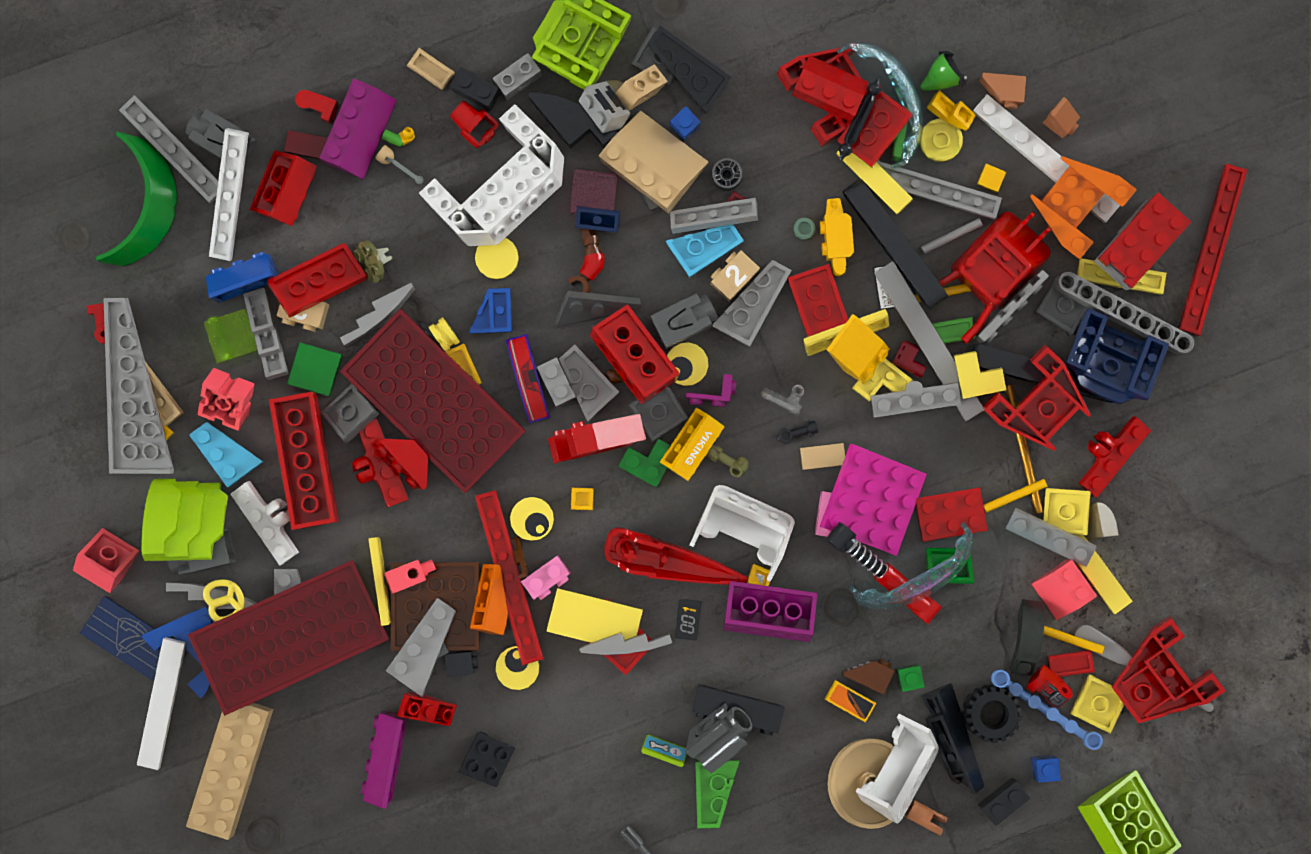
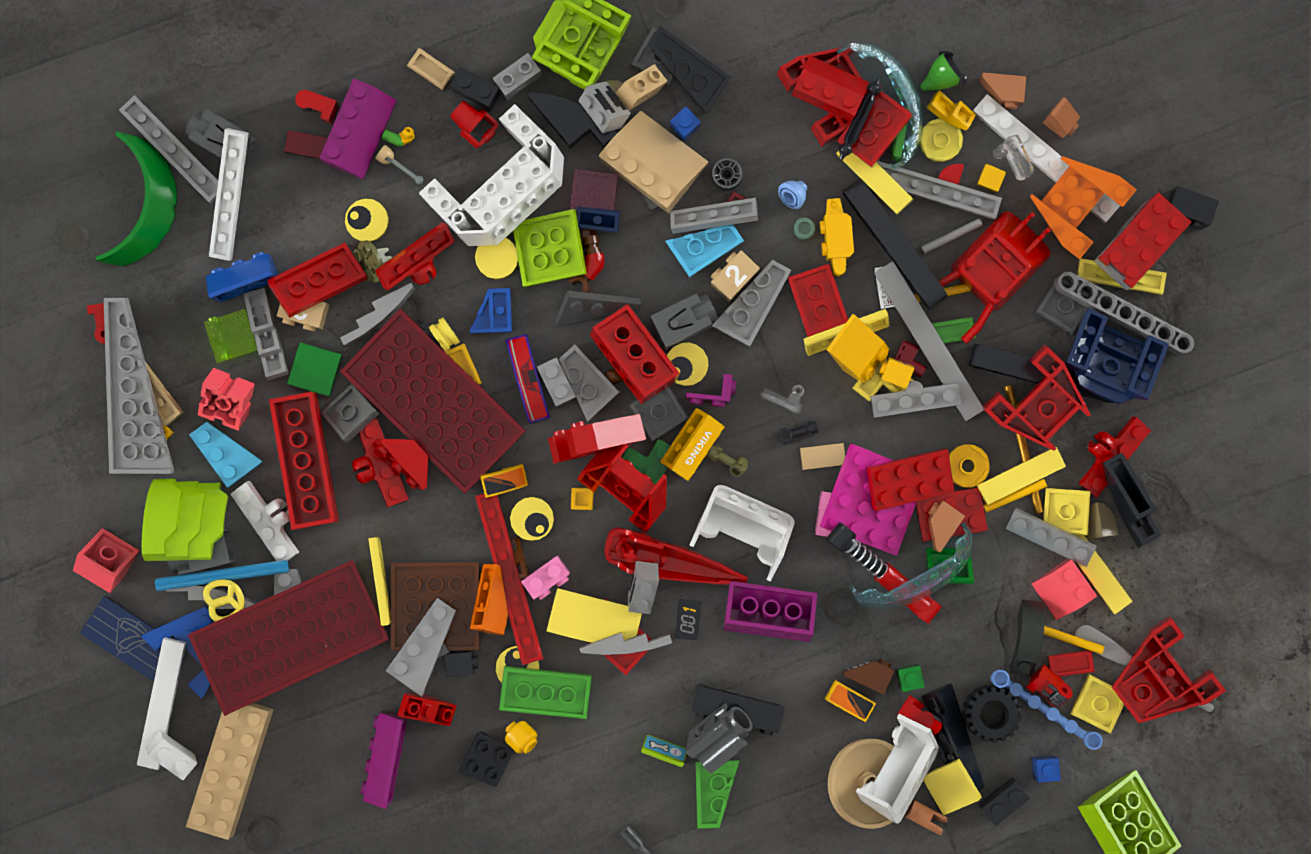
red slope [249,150,317,226] -> none
coral torso [384,559,437,594] -> none
yellow tile [747,564,770,586] -> none
light yellow tile [954,351,1006,399] -> none
light grey wing [976,270,1049,343] -> none
red tile [1178,164,1248,336] -> none
none -> white brick [146,730,197,780]
none -> dark azure axle [155,560,289,591]
none -> light yellow tile [345,199,389,242]
none -> red plate [375,223,455,290]
none -> slope [480,464,528,498]
none -> bright green tile [499,666,592,719]
none -> yellow head [505,721,538,754]
none -> lime plate [513,209,587,287]
none -> red wedge [577,444,667,533]
none -> light grey brick [627,561,659,614]
none -> light blue brick [778,181,807,209]
none -> red plate [866,448,954,511]
none -> yellow brick [879,357,914,389]
none -> red leg [898,695,942,735]
none -> light yellow tile [923,759,982,815]
none -> nougat slope [928,501,965,552]
none -> red tile [937,164,964,185]
none -> yellow tile [949,444,990,488]
none -> light yellow tile [977,447,1066,505]
none -> clear piece [993,135,1034,181]
none -> black slope [1102,453,1161,548]
none -> black brick [1168,186,1219,230]

